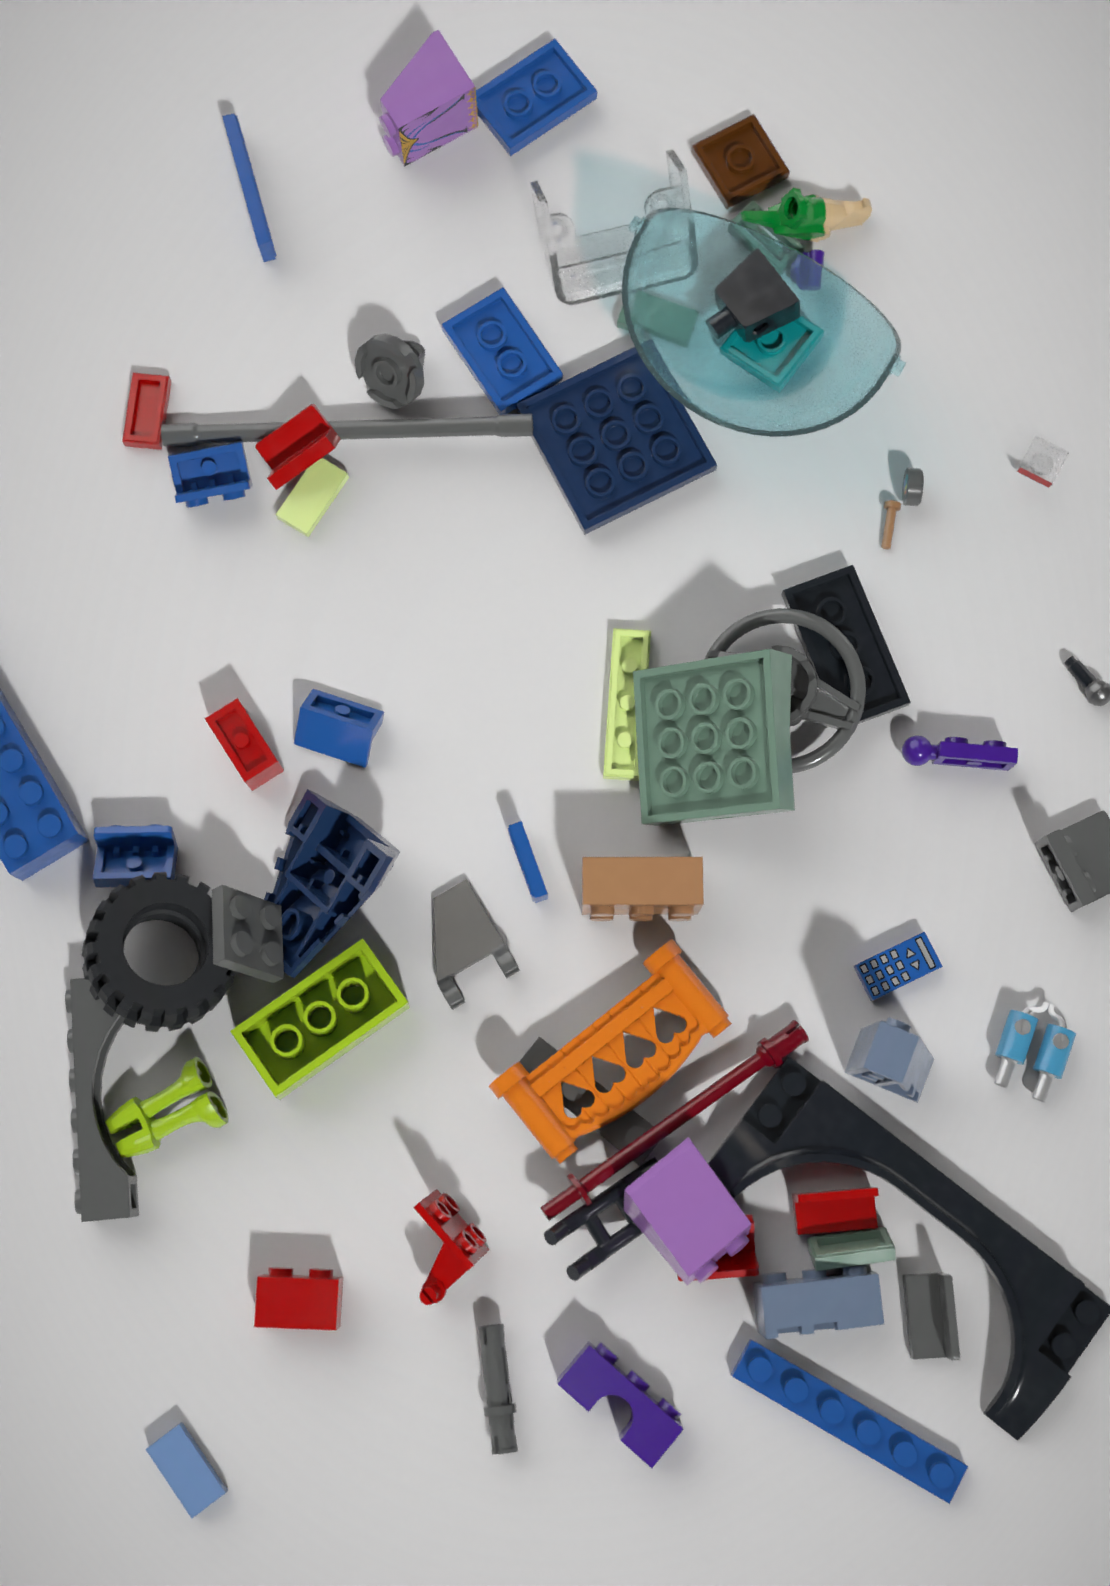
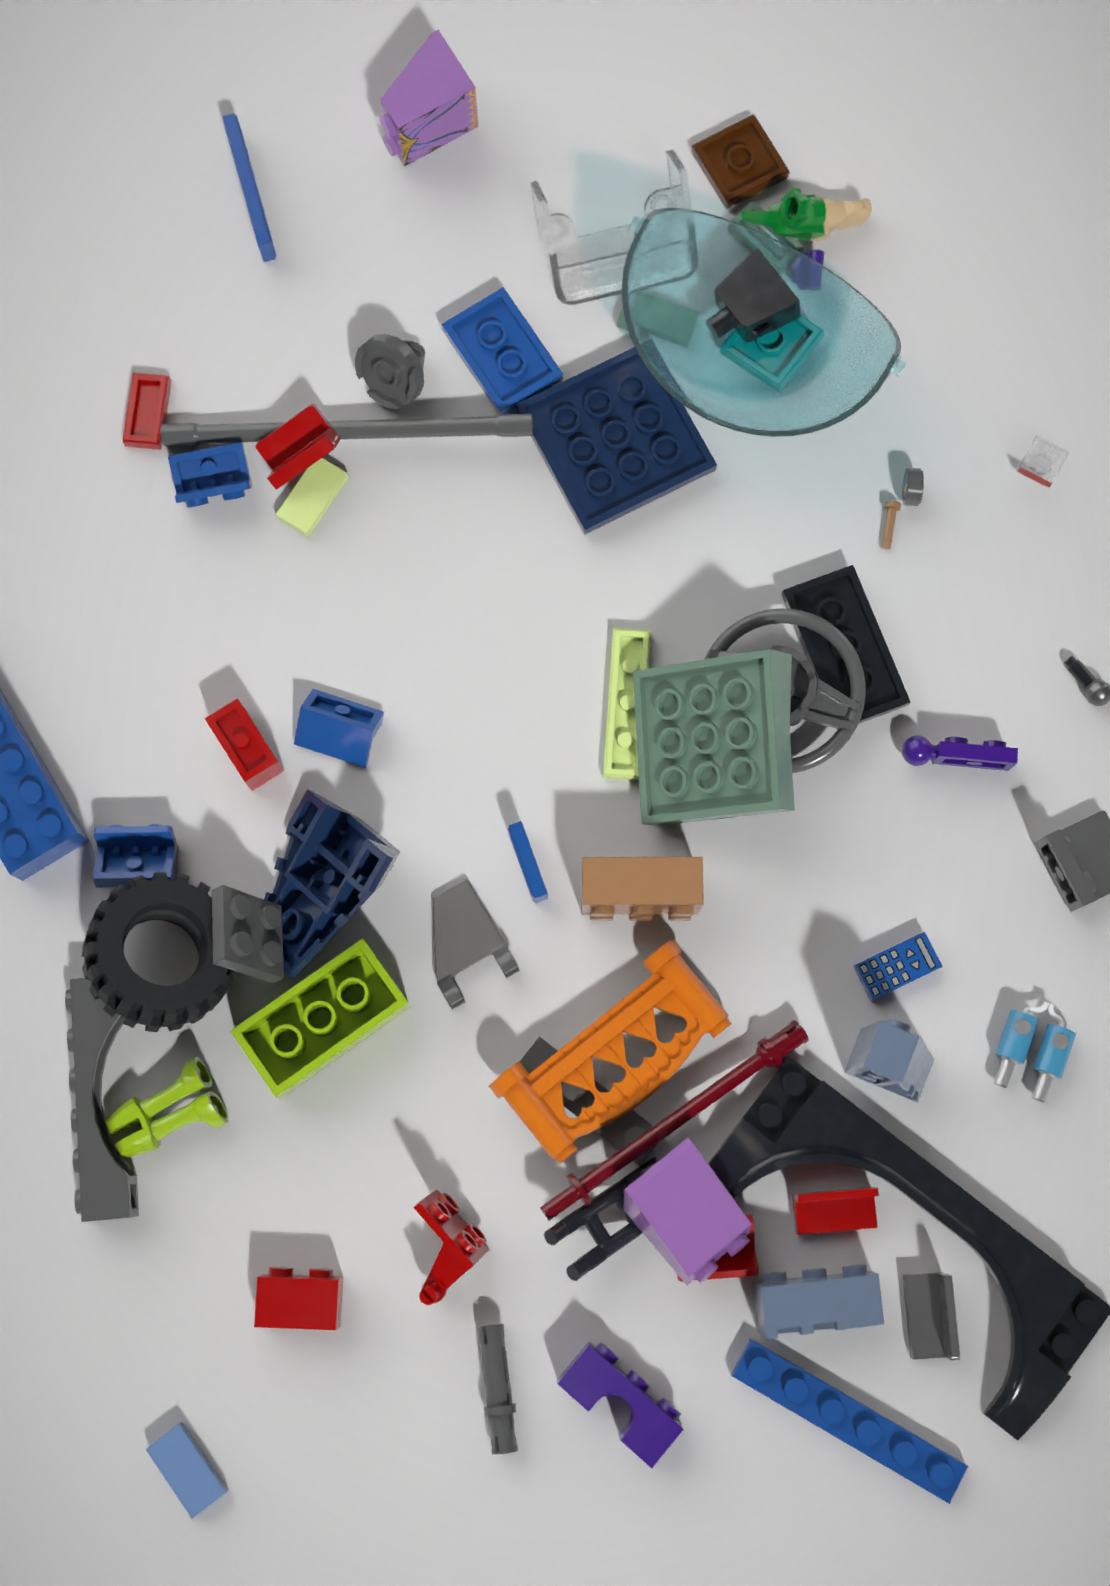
blue plate [476,39,597,156] -> none
sand green tile [807,1227,896,1271] -> none

